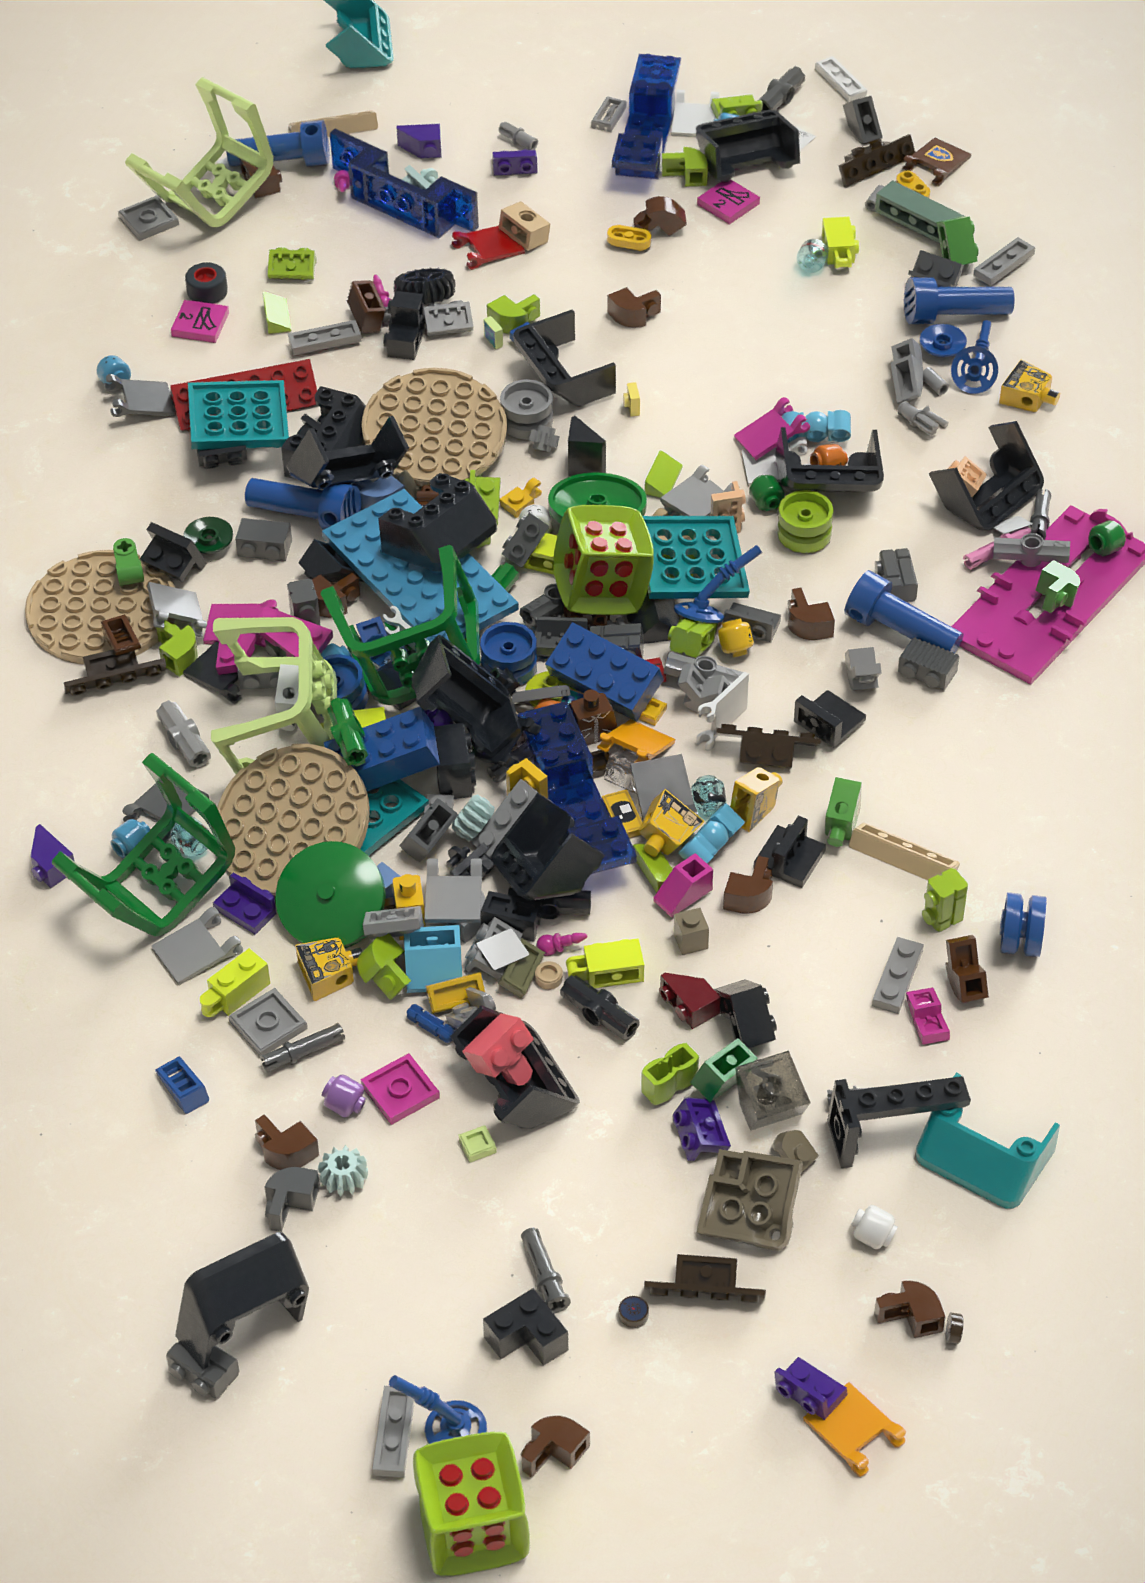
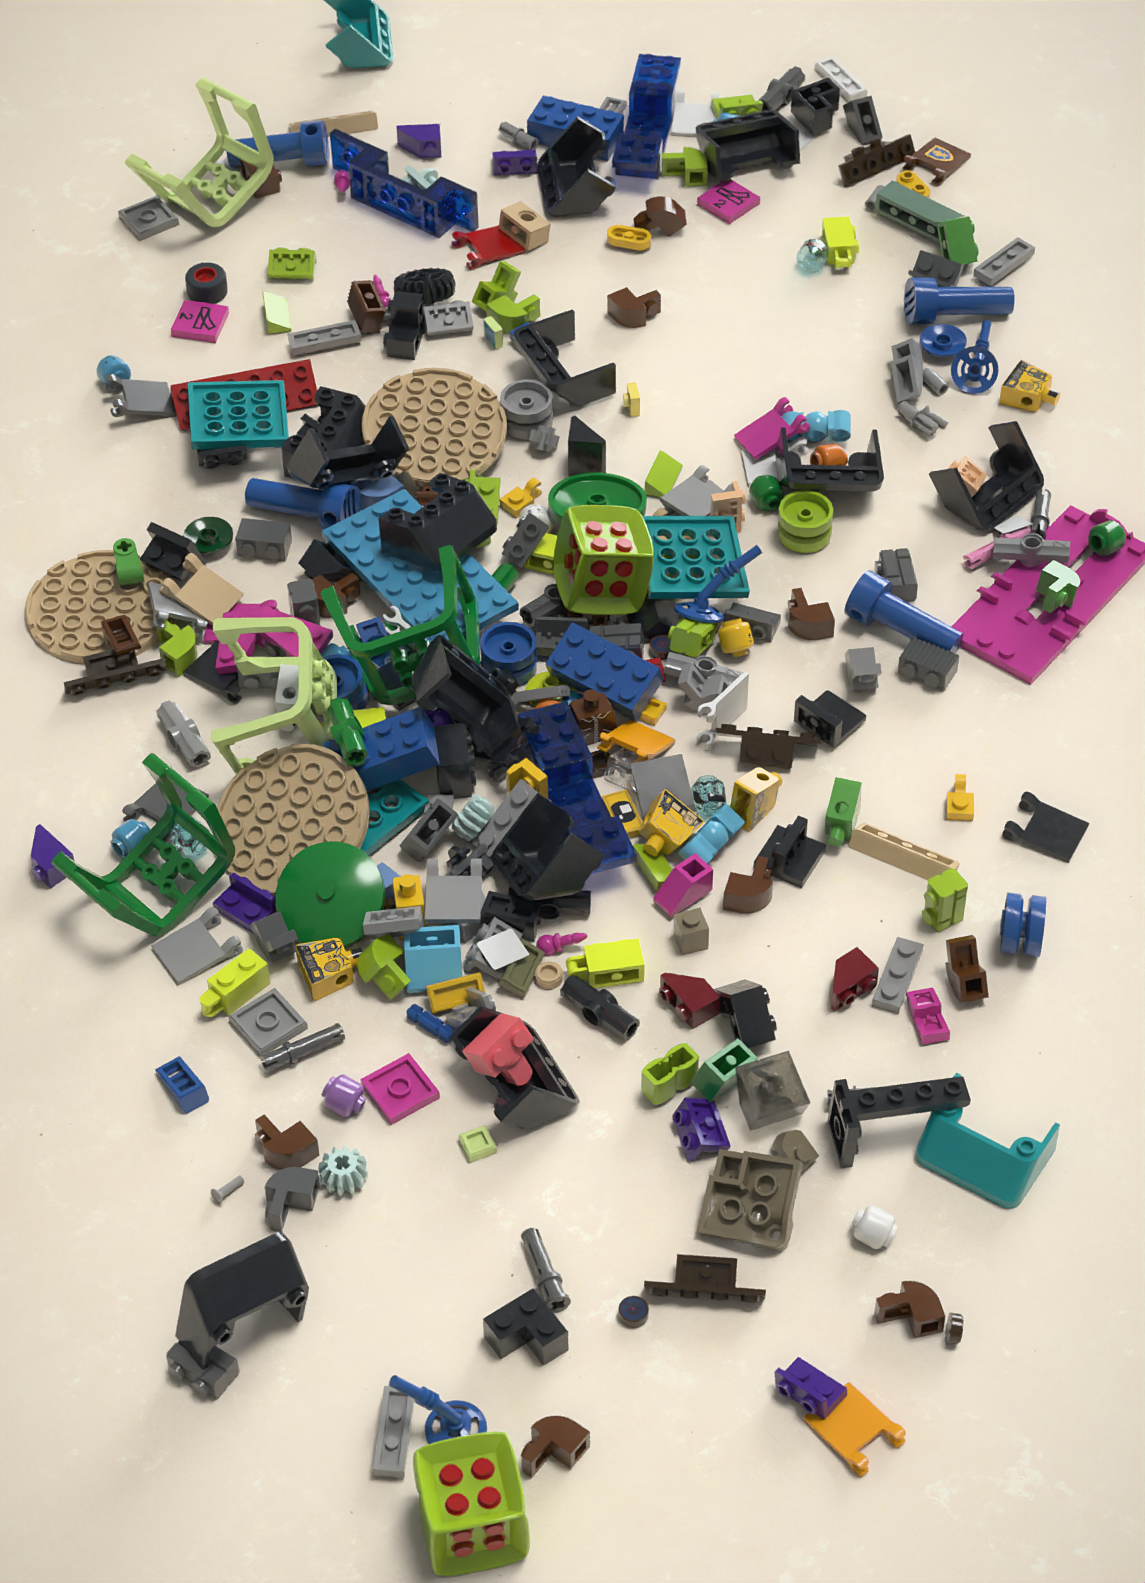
none -> tan flag [160,553,244,626]
none -> light grey piece [210,1176,244,1204]
none -> dark grey brick [250,911,298,963]
none -> lime brick [471,261,521,312]
none -> blue brick [527,95,624,161]
none -> black windscreen [537,116,616,216]
none -> tile [650,635,675,659]
none -> black brick [791,77,840,135]
none -> dark red slope [831,947,879,1012]
none -> yellow plate [946,774,974,821]
none -> black flag [1002,791,1090,863]

